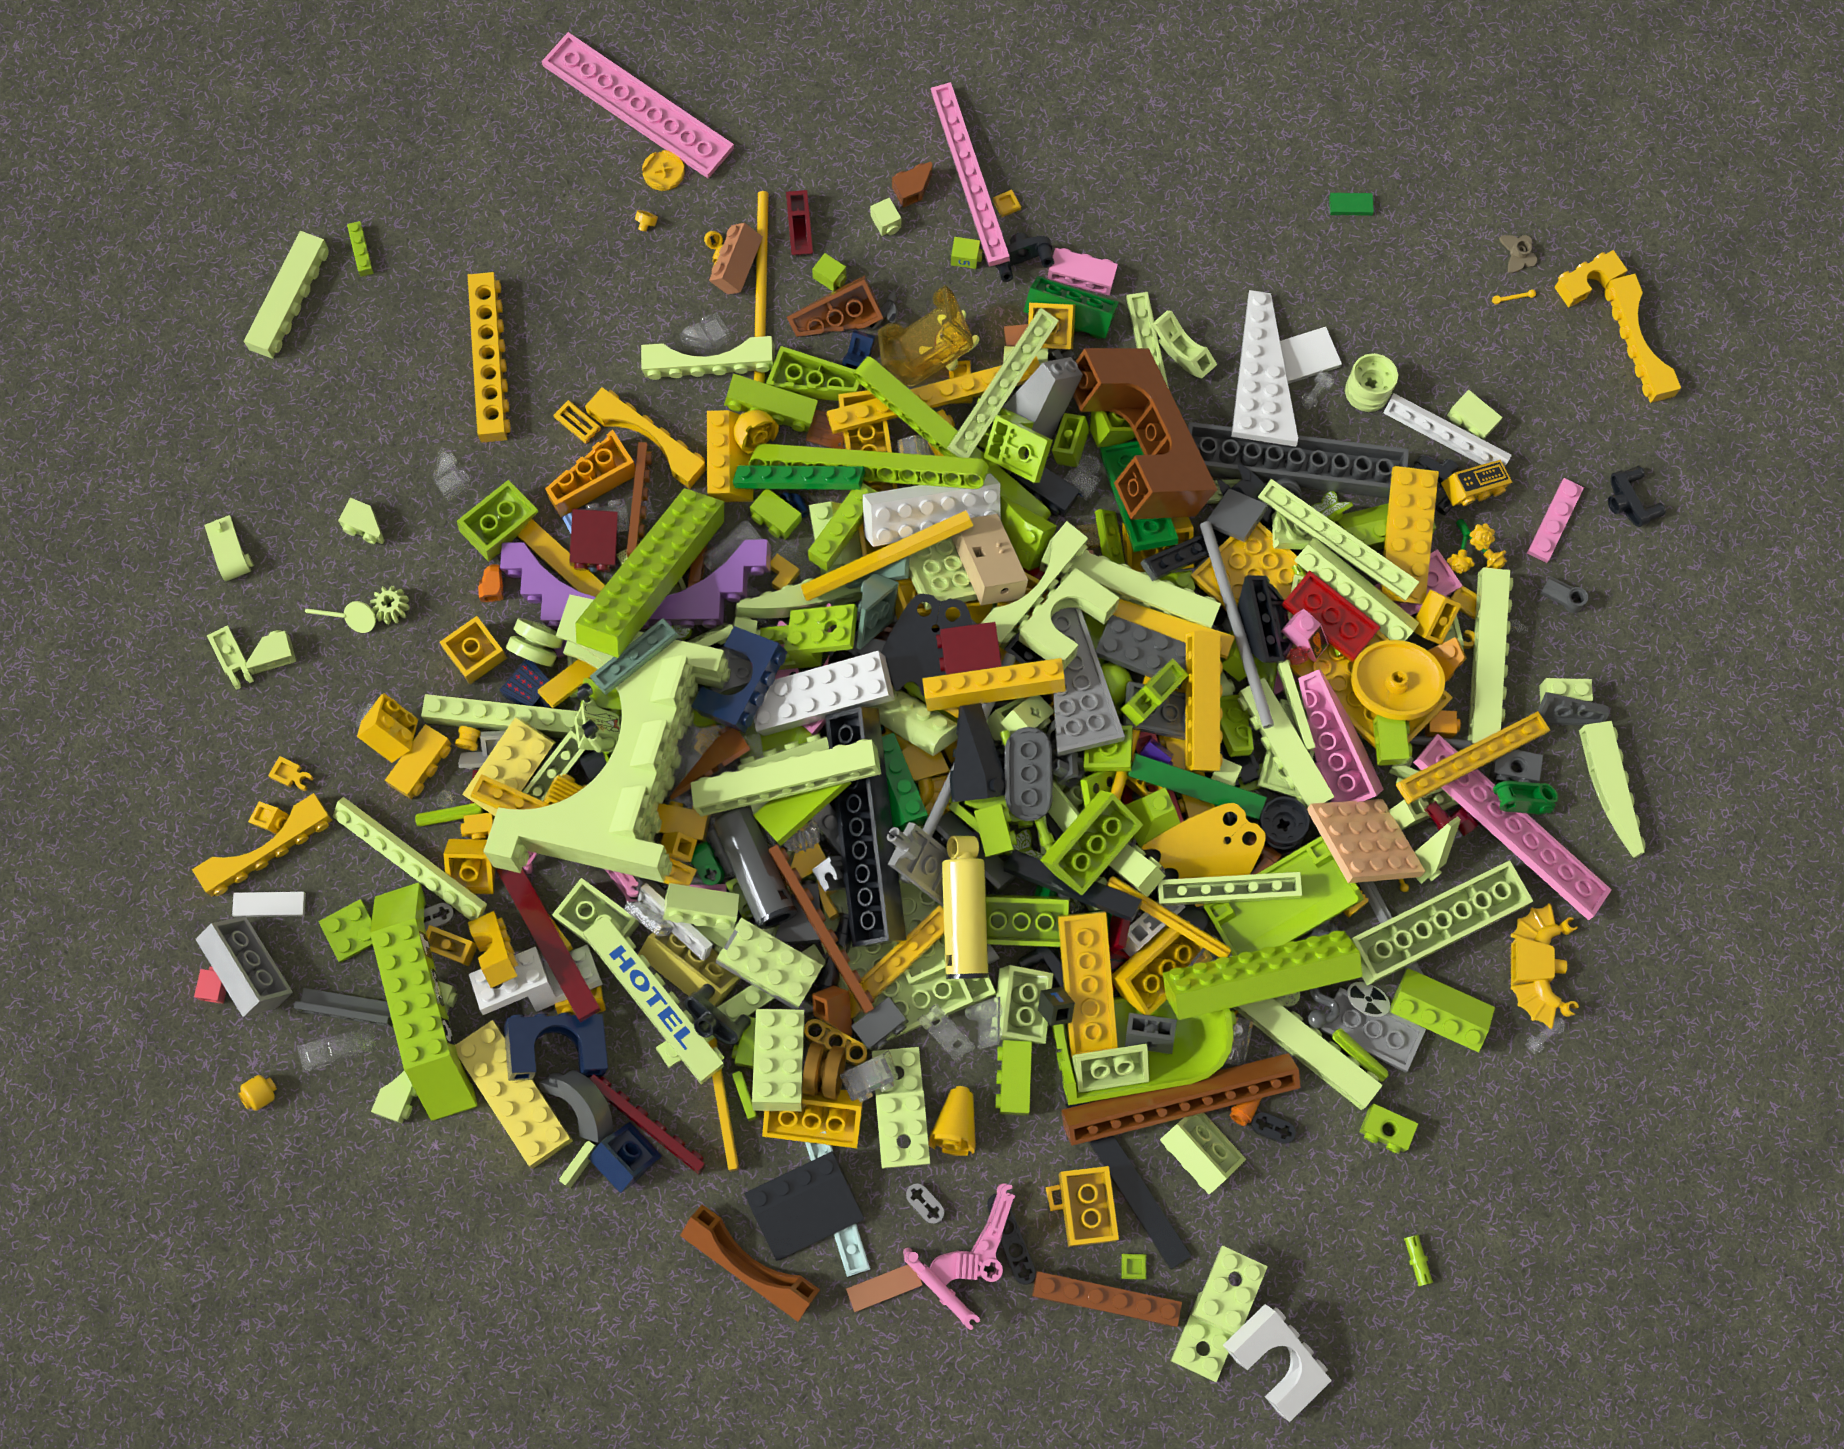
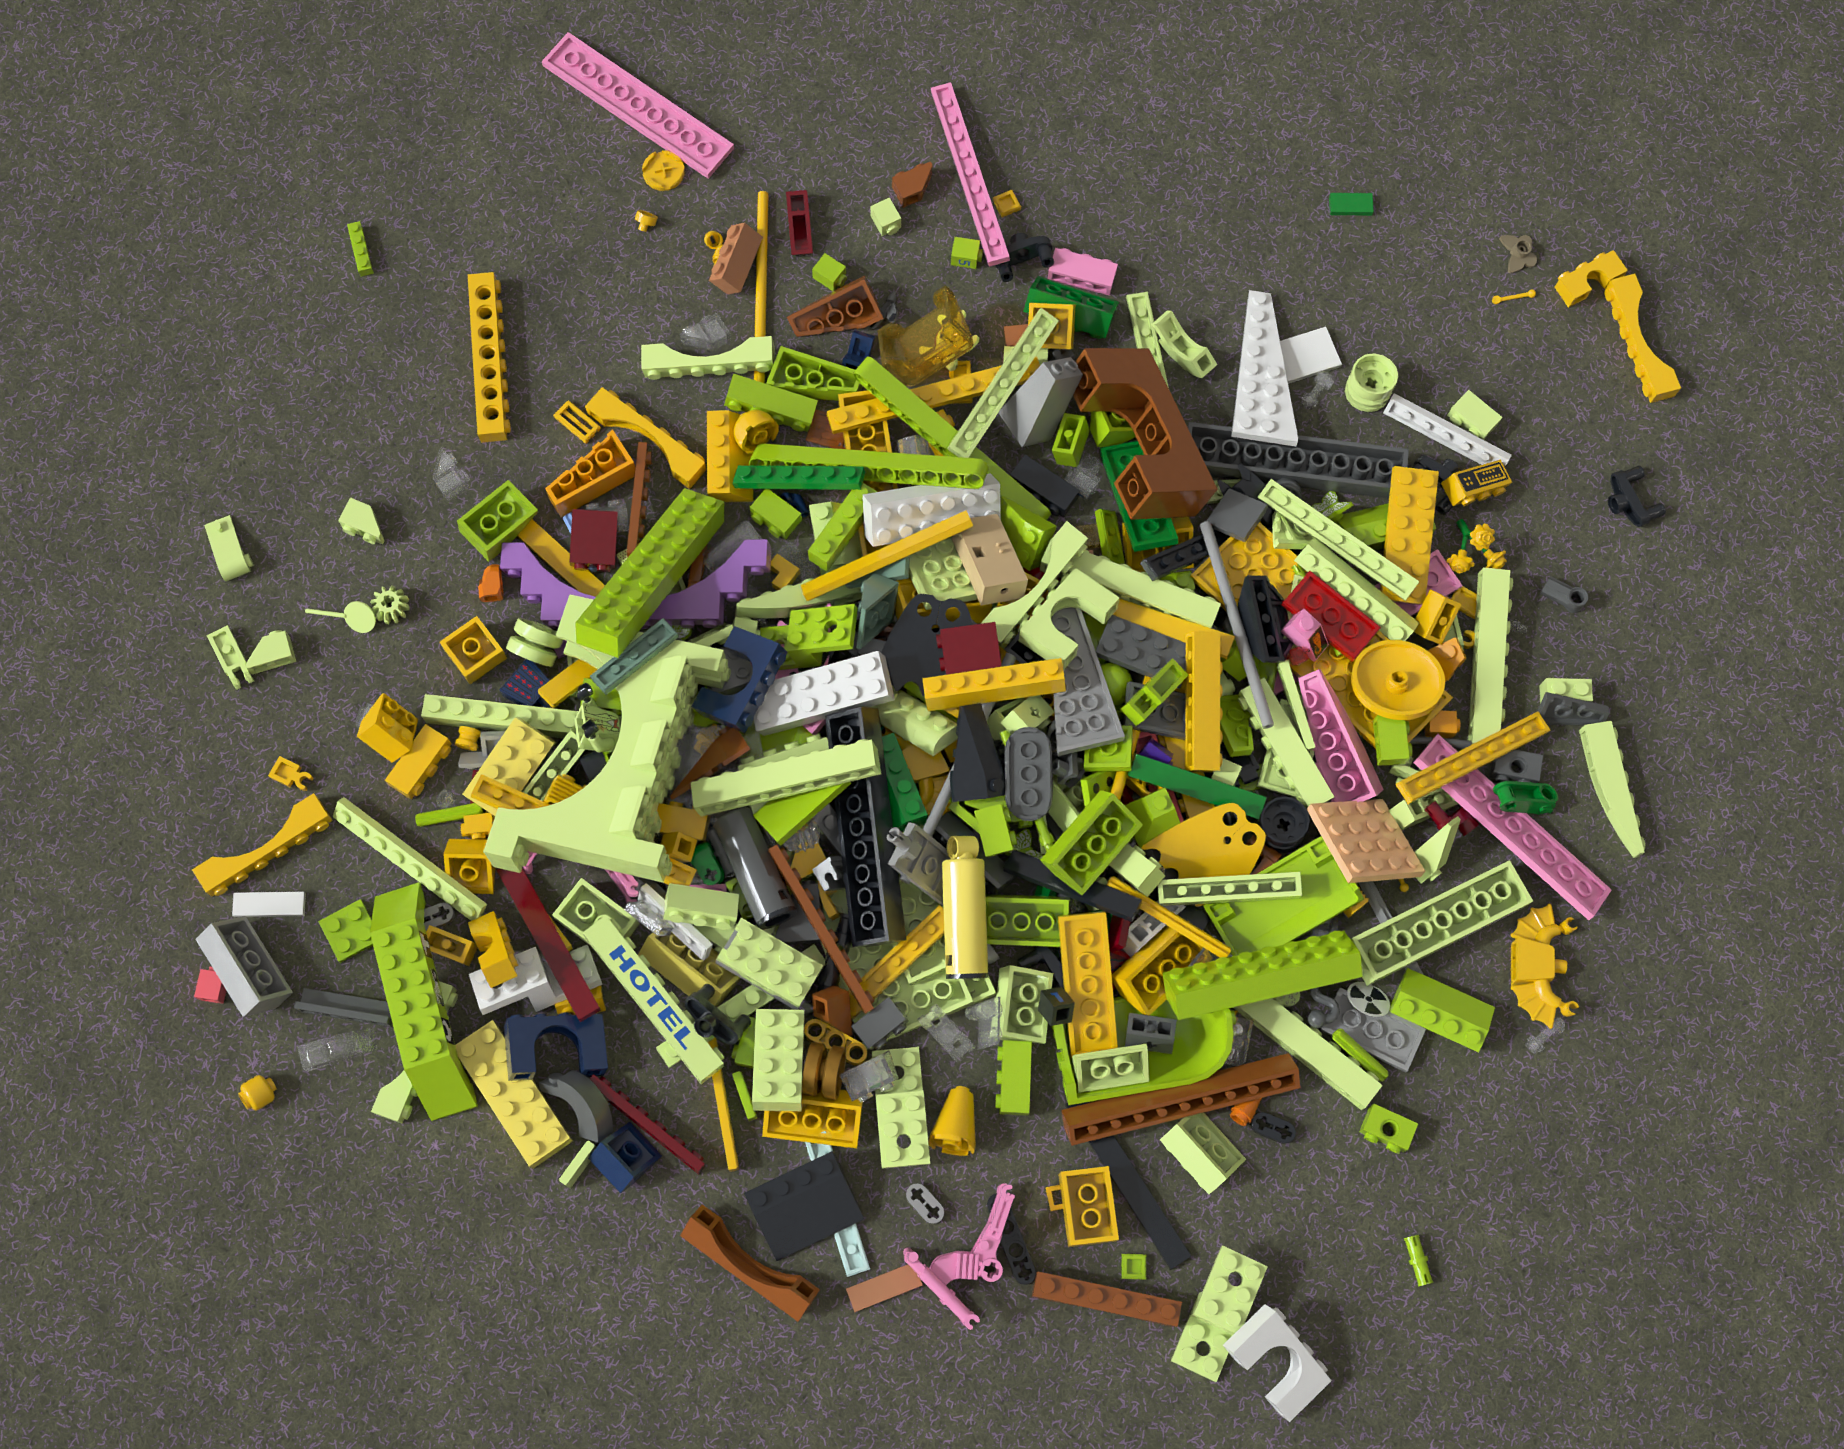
yellowish green brick [244,231,329,359] -> none
yellow bracket [248,801,290,834] -> none
lime bracket [977,398,1053,483] -> none
bright pink plate [1527,478,1584,563] -> none

